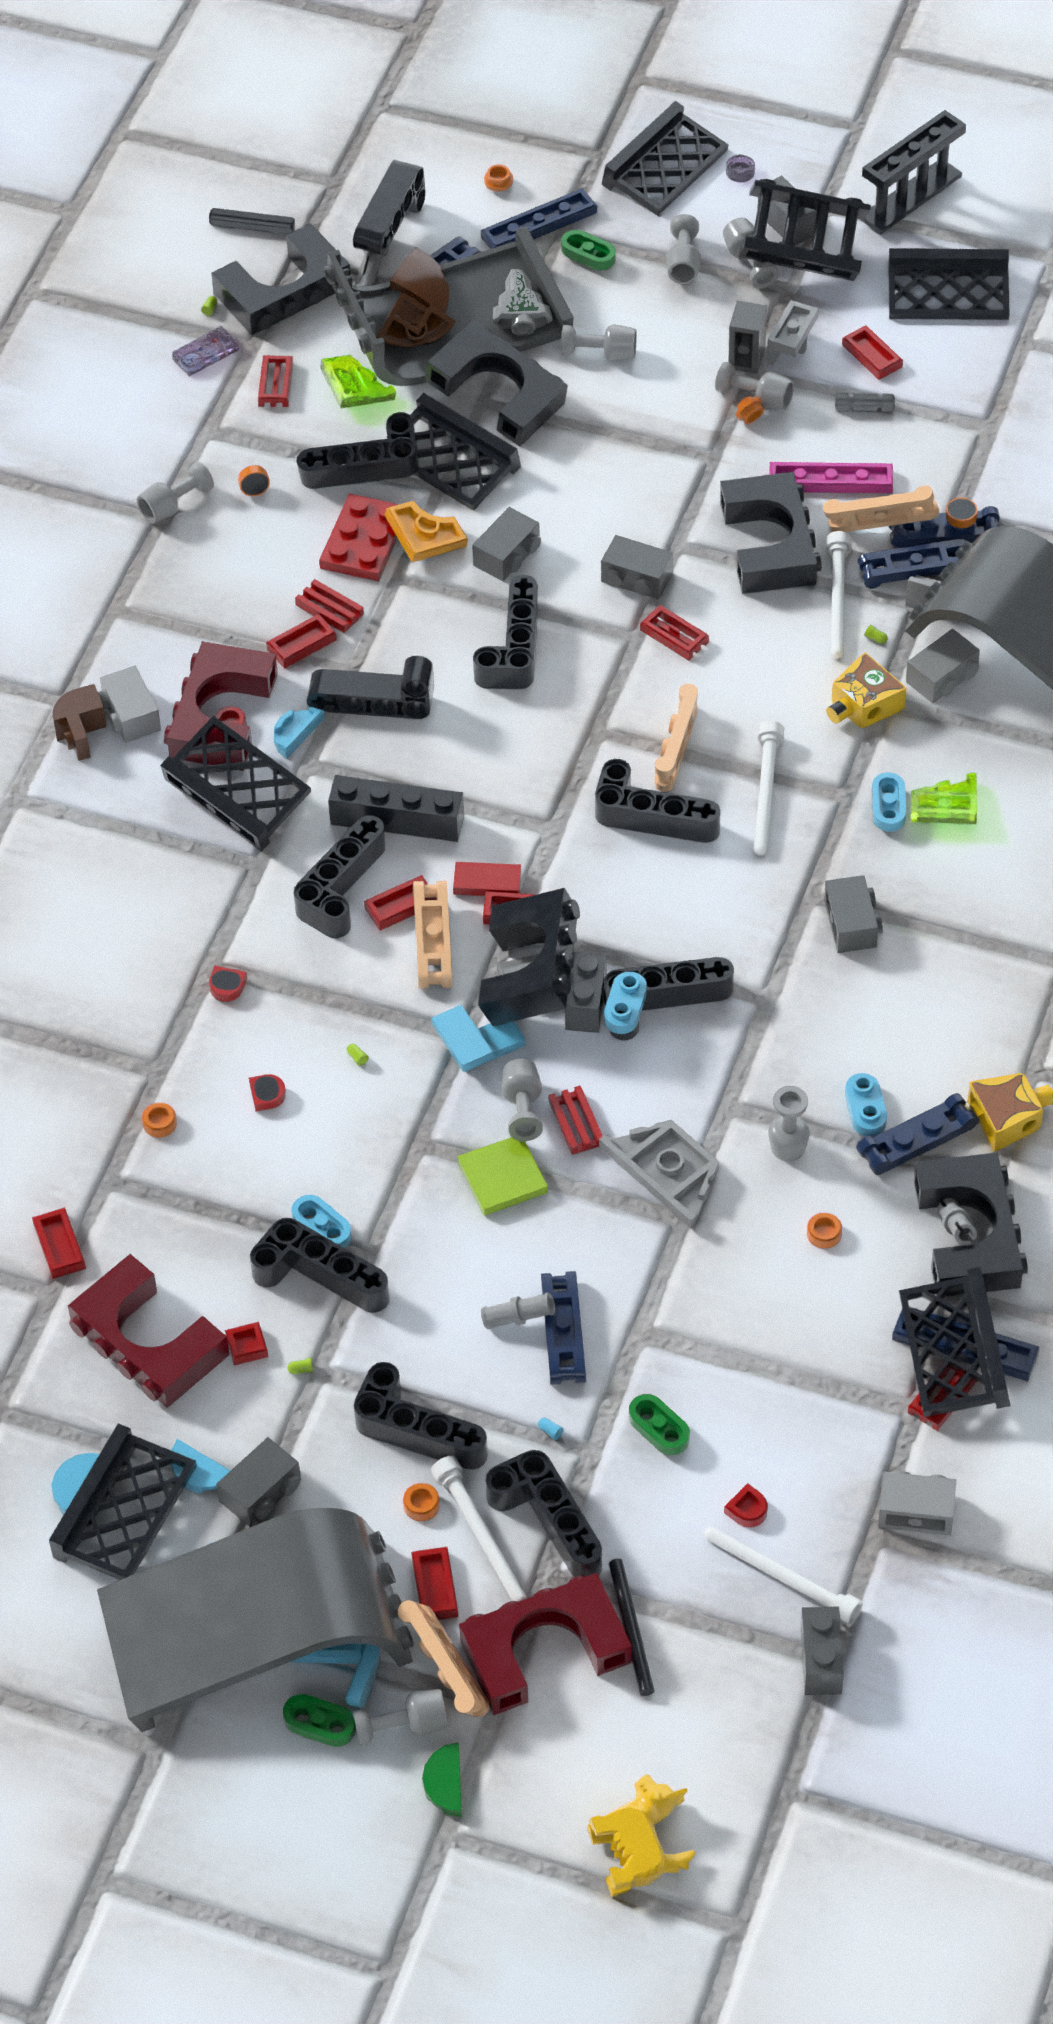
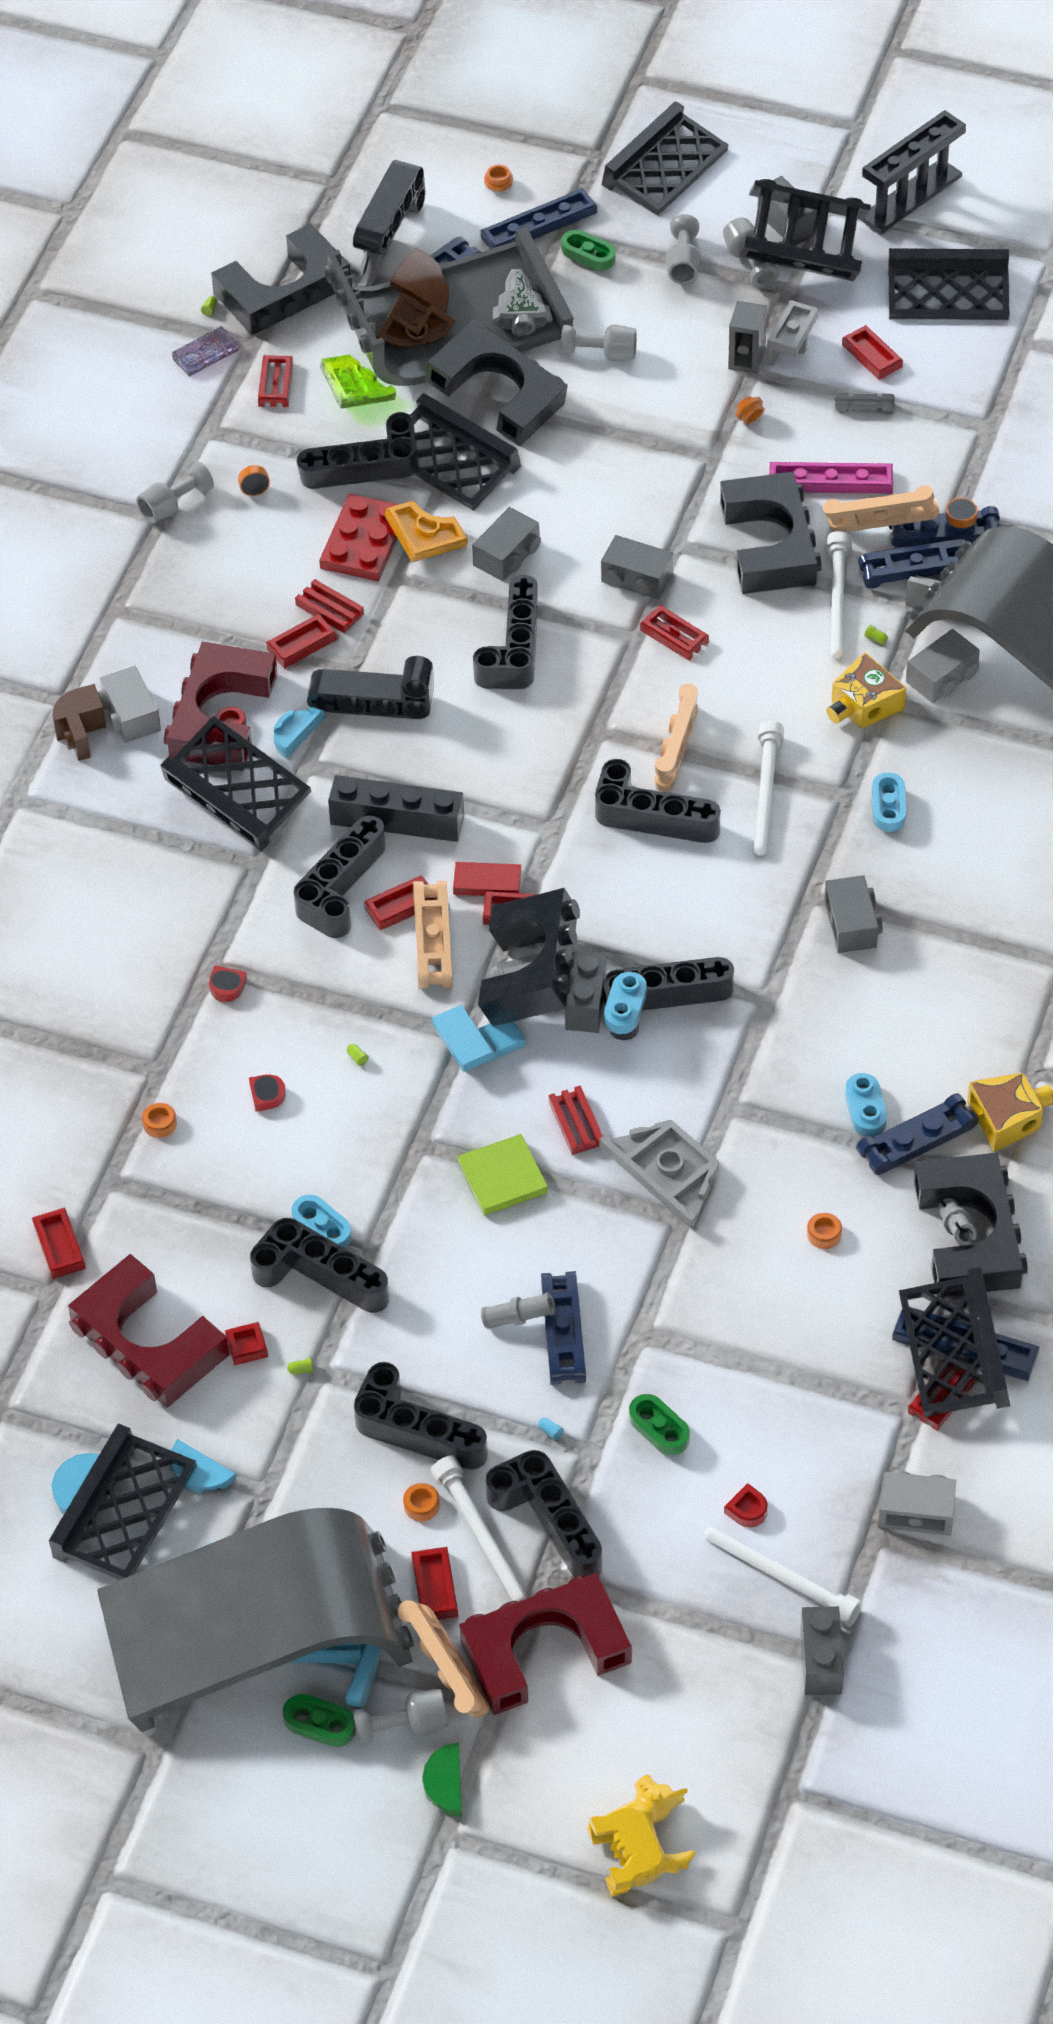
black axle [209,208,295,234] -> none
dark grey brick [216,1437,301,1527] -> none
light grey piece [501,1059,543,1141] -> none
black bar [608,1559,655,1696] -> none
light grey piece [715,362,794,410] -> none
clear purple tile [726,154,755,182] -> none
light grey piece [768,1086,810,1161] -> none
clear neon green wing [911,773,977,824] -> none

